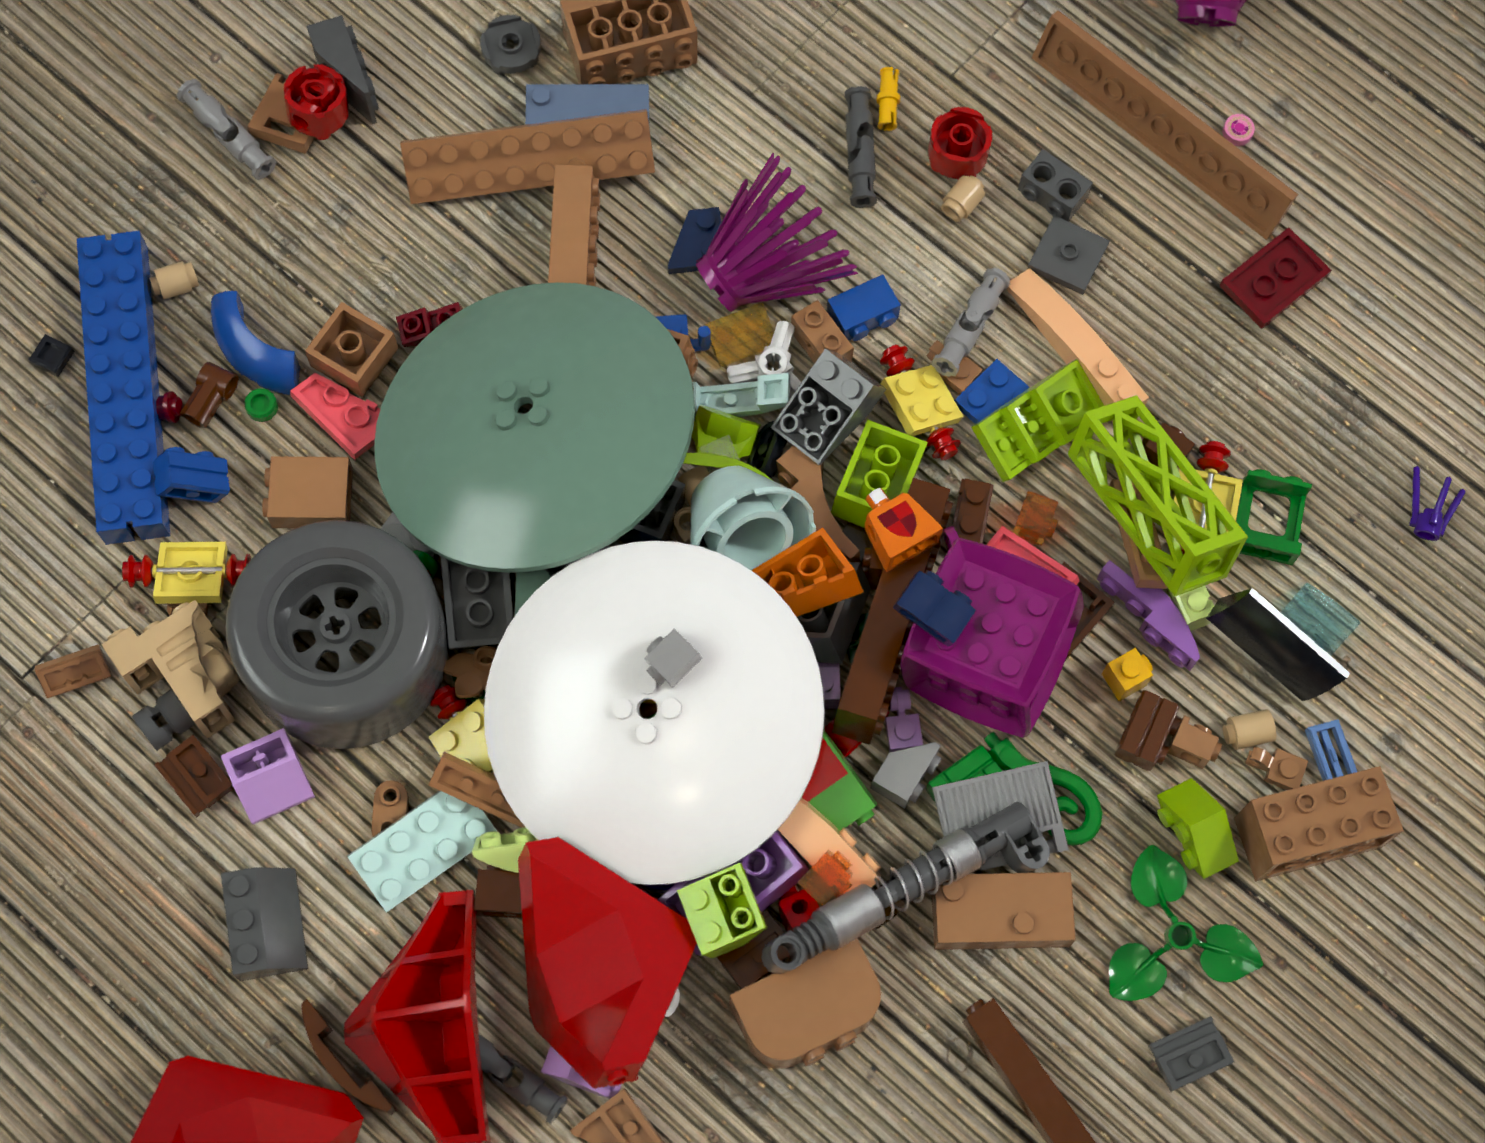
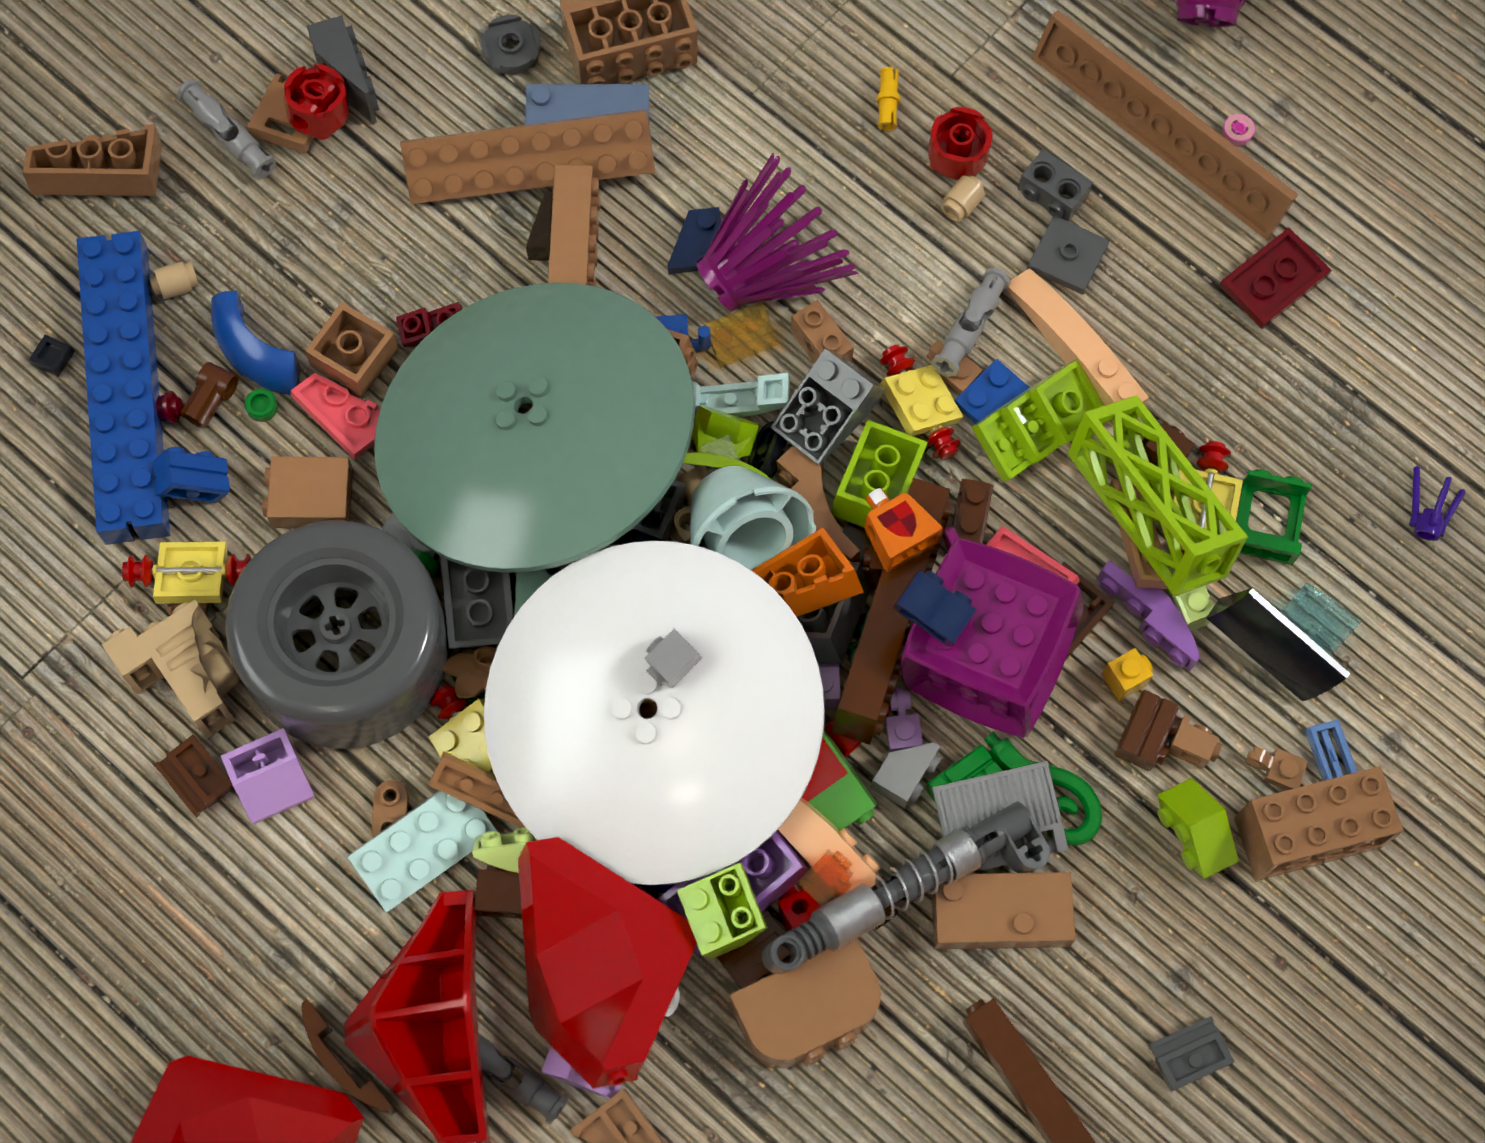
medium nougat plate [35,644,111,699] -> none
dark grey wheel [132,689,195,751] -> none
dark grey slope [221,867,308,981] -> none
white bush [727,321,801,398] -> none
blue brick [826,274,901,341] -> none
dark grey piece [845,86,877,208] -> none
clear orange brick [1013,491,1059,546] -> none
green plant [1109,845,1263,1001] -> none
tan brick [1223,709,1277,750] -> none
none -> medium nougat wedge [23,123,162,196]
none -> dark brown slope [526,191,553,261]

